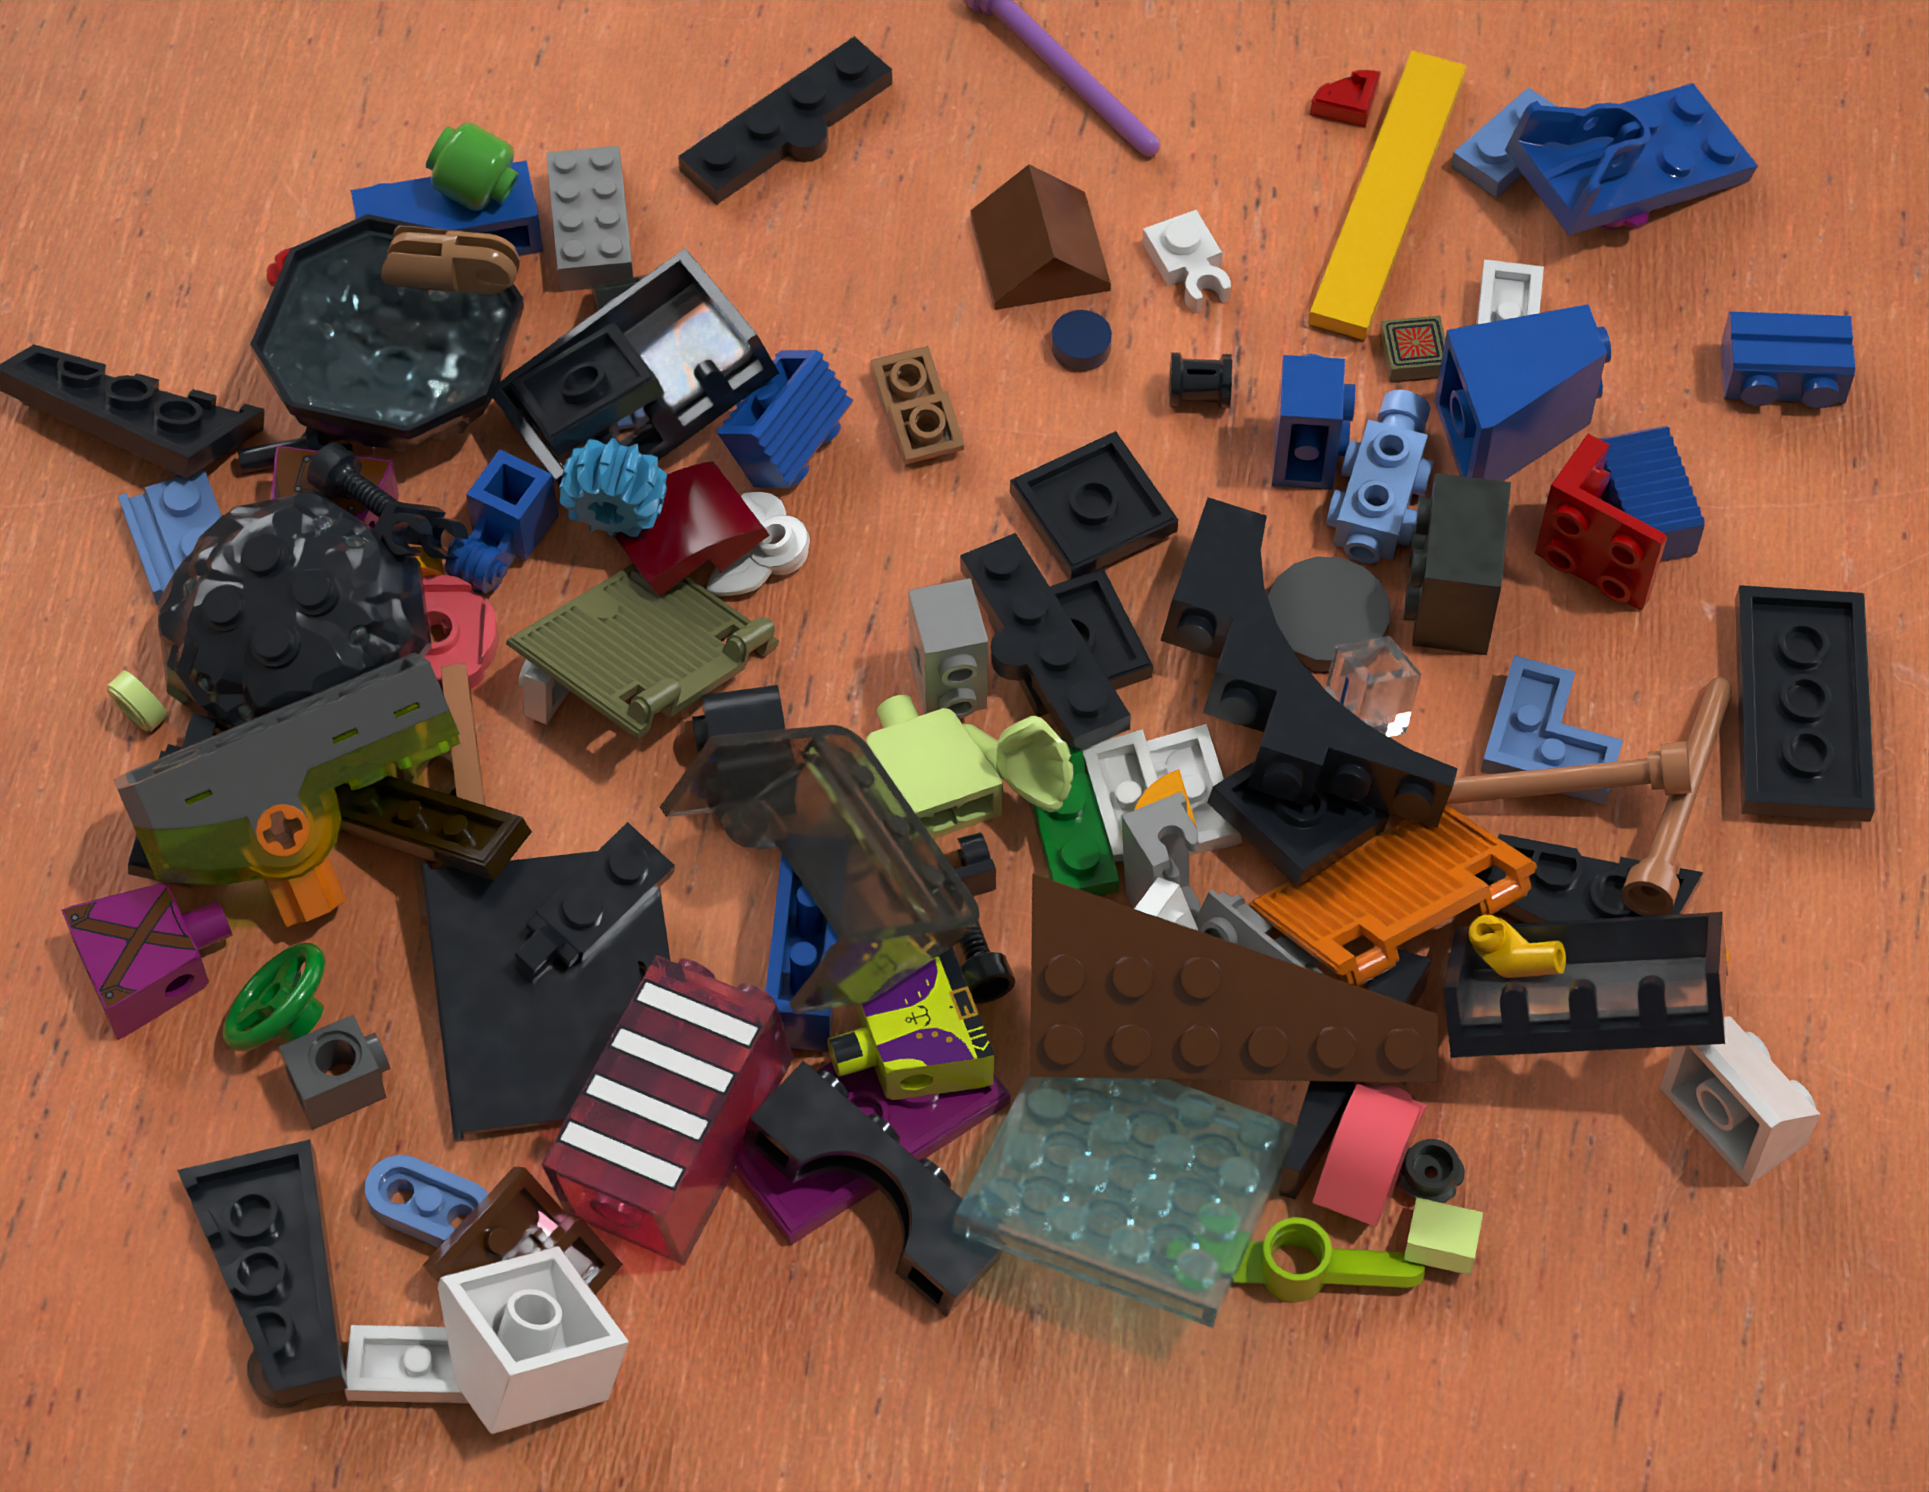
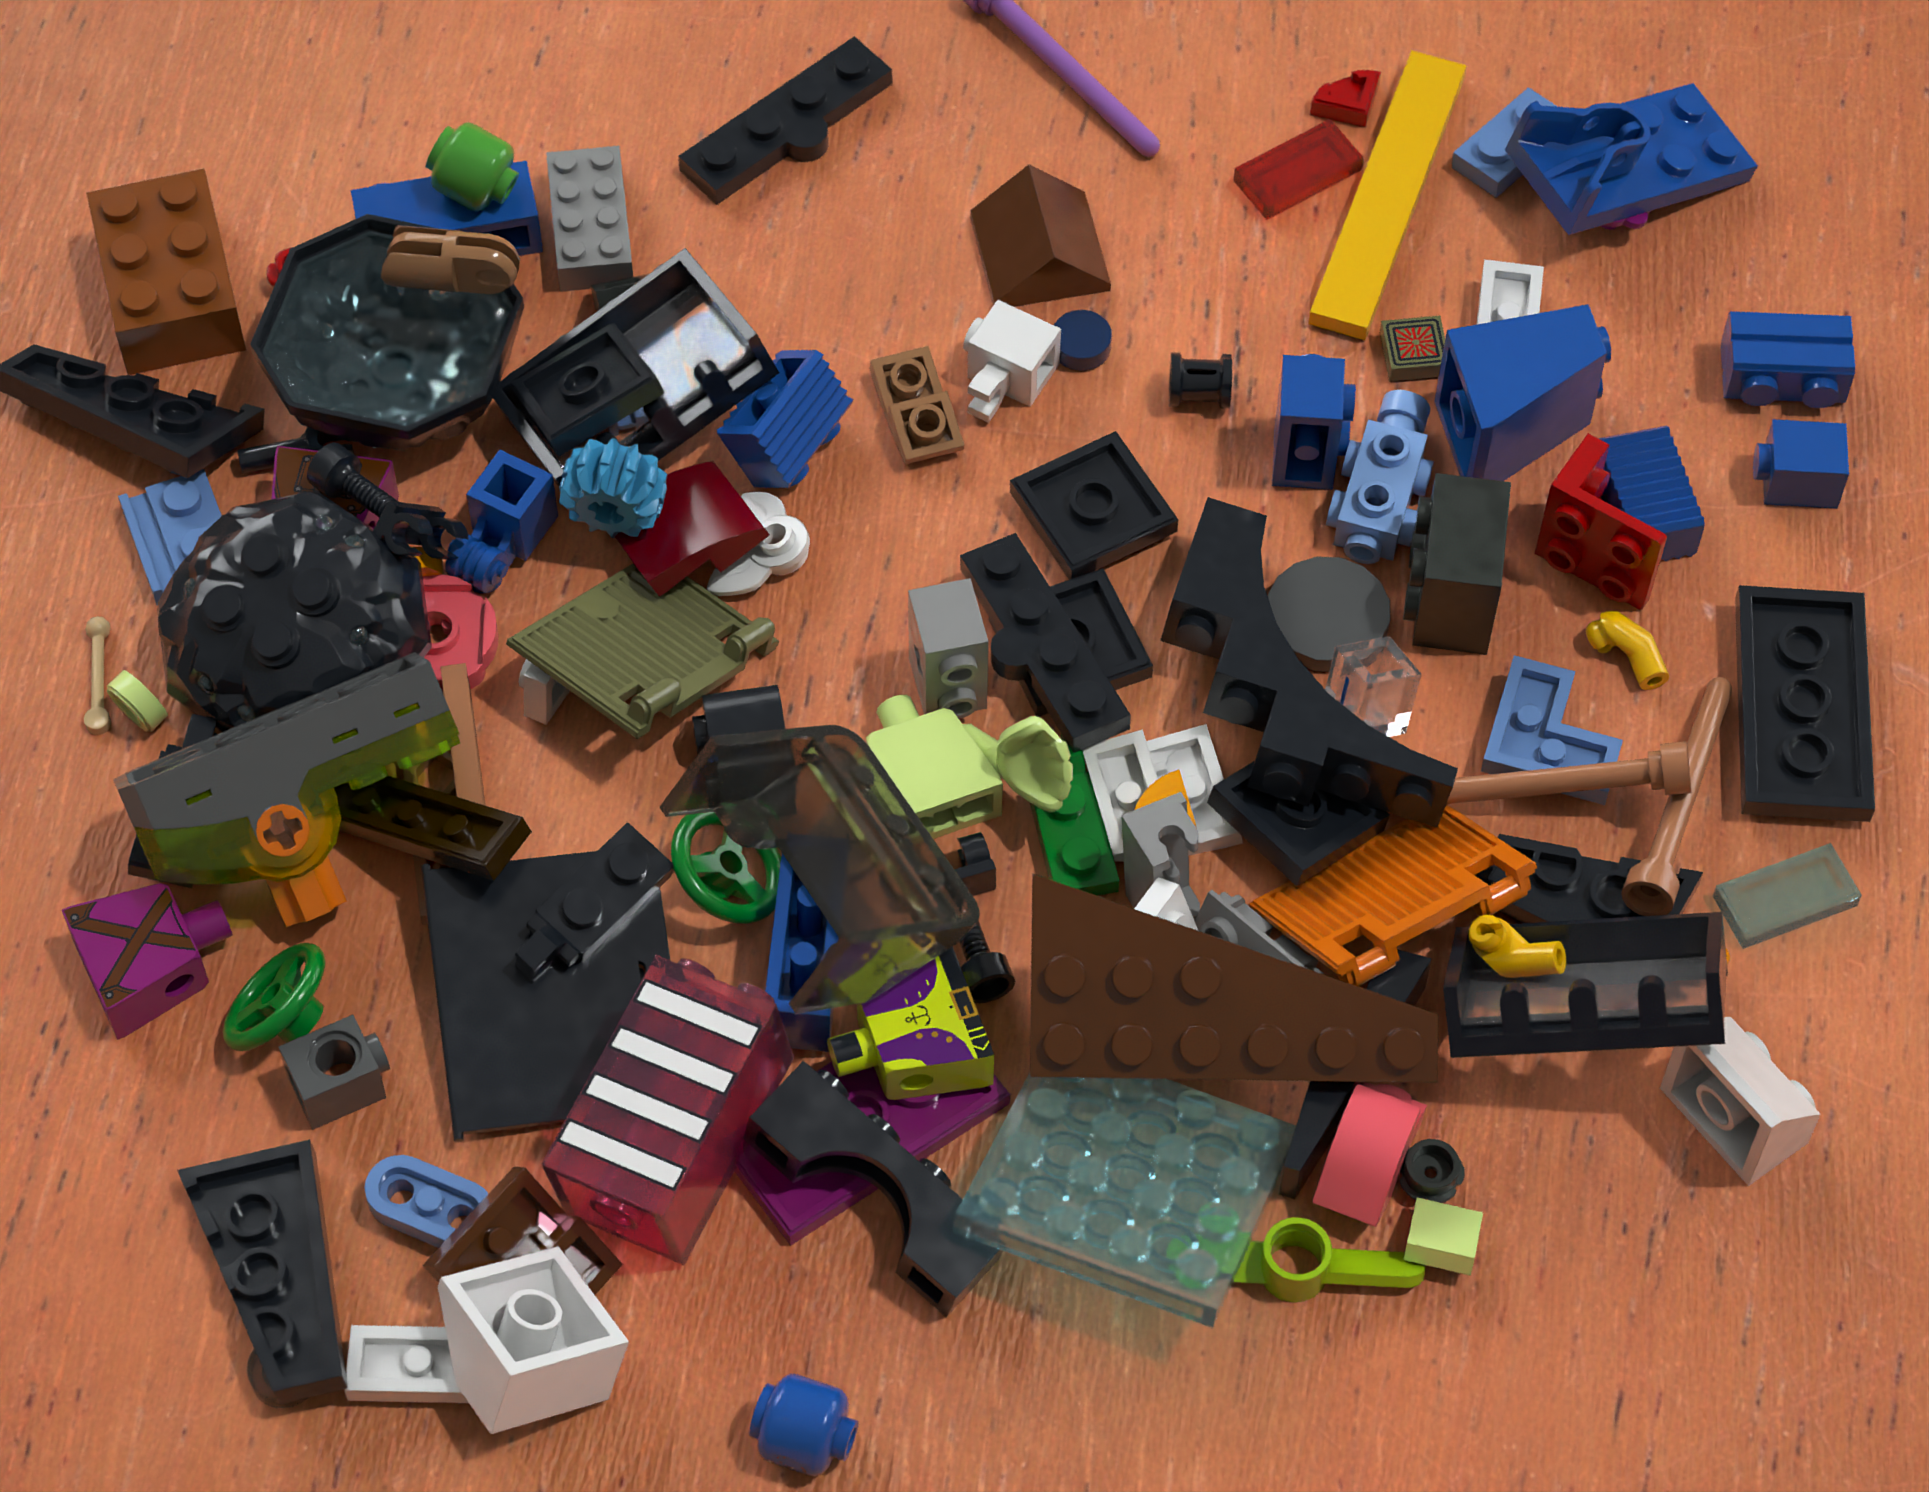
white plate [1142,210,1231,313] -> none
none -> tan hinge [84,616,111,735]
none -> dark orange brick [87,168,246,375]
none -> green piece [671,806,781,924]
none -> blue head [749,1374,859,1476]
none -> white brick [963,300,1061,423]
none -> clear red tile [1233,119,1364,220]
none -> yellow arm [1586,611,1670,690]
none -> clear light blue tile [1713,843,1862,949]
none -> blue brick [1753,419,1849,509]

